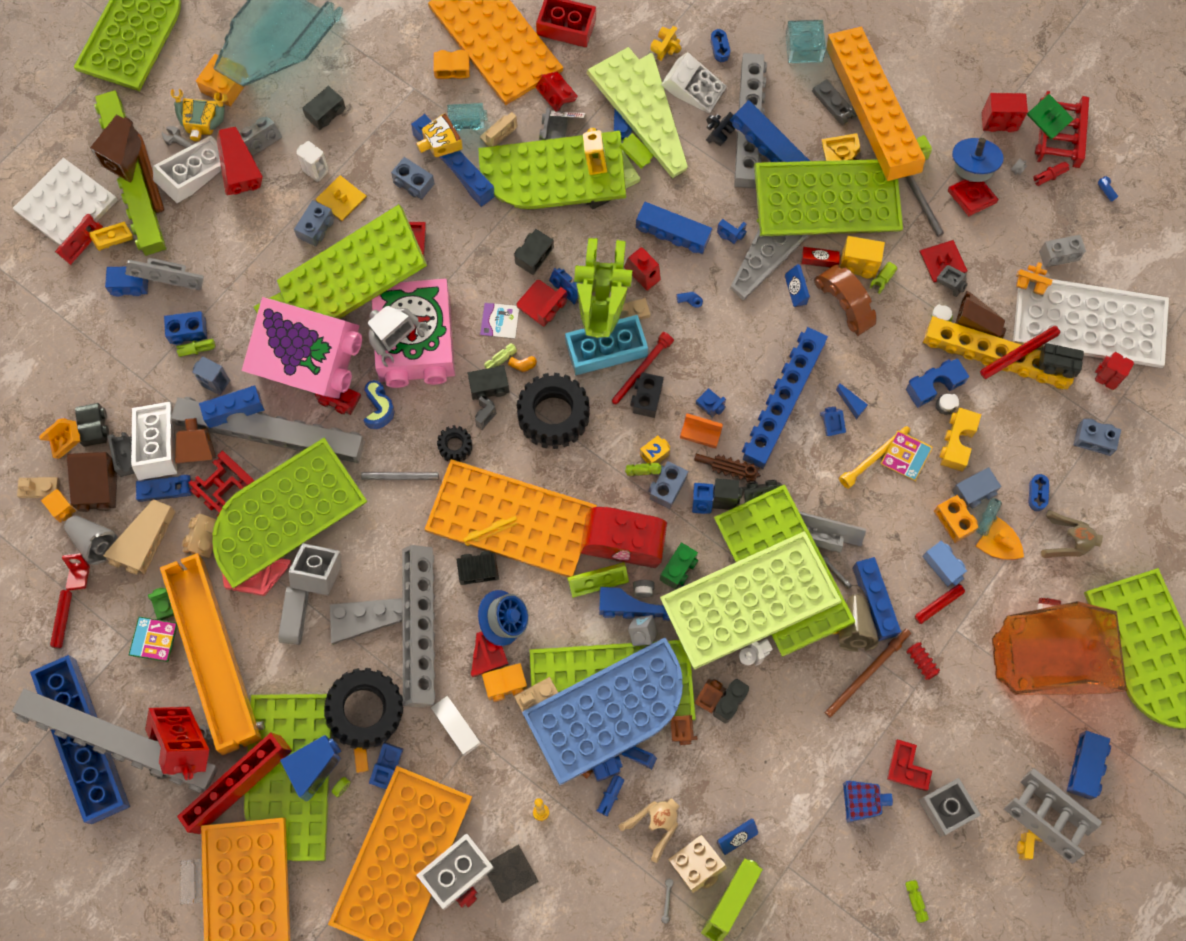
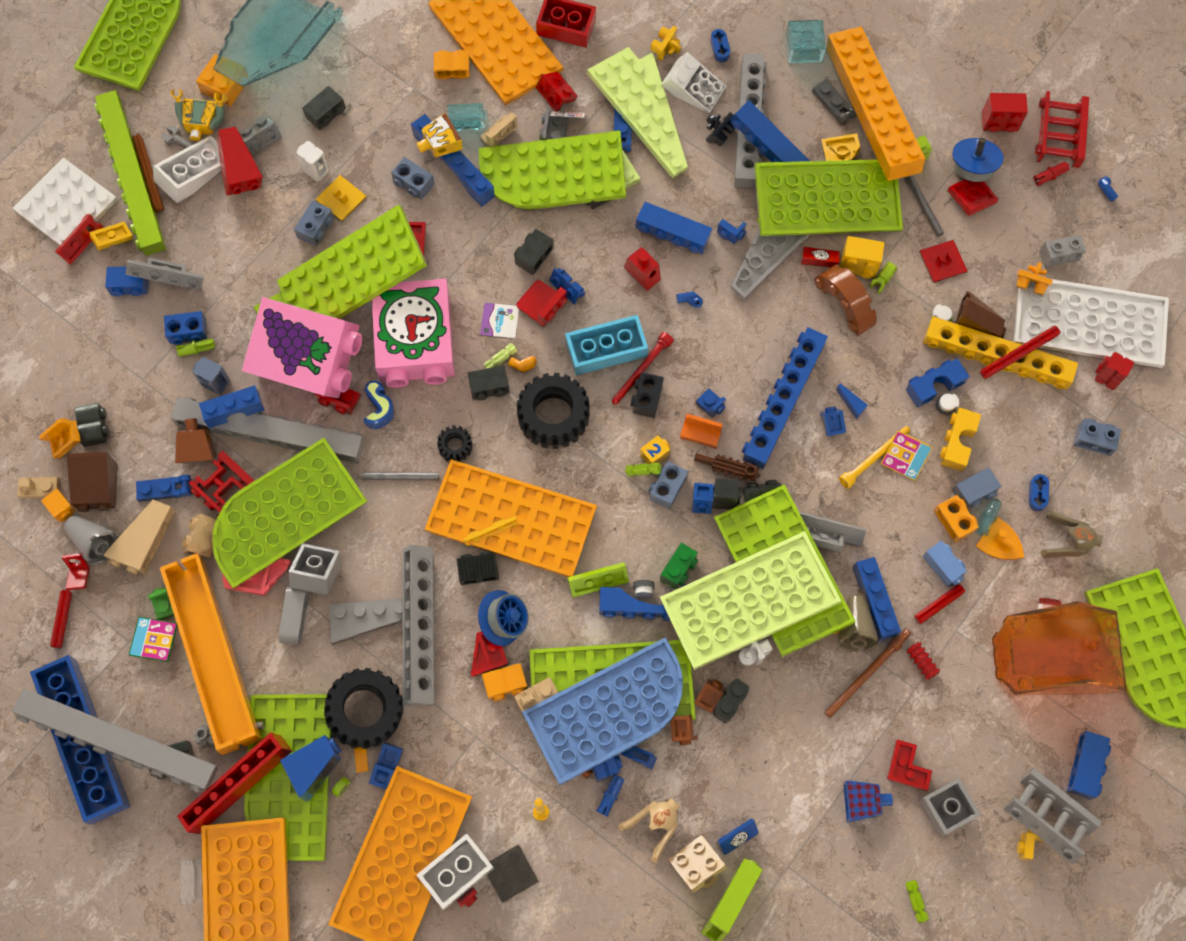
reddish brown slope [90,114,142,183] -> none
dark grey hinge [107,432,135,477] -> none
white slope [132,402,177,480] -> none
red brick [145,707,209,780] -> none
light grey torso [368,306,429,367] -> none
white slope [431,696,481,756] -> none
dark grey bracket [475,396,497,430] -> none
lime piece [574,238,632,338] -> none
red brick [580,507,668,569] -> none
yellow torso [583,128,608,175] -> none
lime piece [619,133,654,169] -> none
tan hinge [619,298,651,320] -> none
light grey brick [628,615,657,646] -> none
light grey hinge [661,878,673,924] -> none
blue slope [785,264,810,307] -> none
light grey hinge [823,556,852,589] -> none
dark grey bracket [937,265,968,297] -> none
light grey plate [1011,158,1027,175] -> none
green piece [1027,94,1074,140] -> none
pearl dark grey brick [1038,343,1084,378] -> none

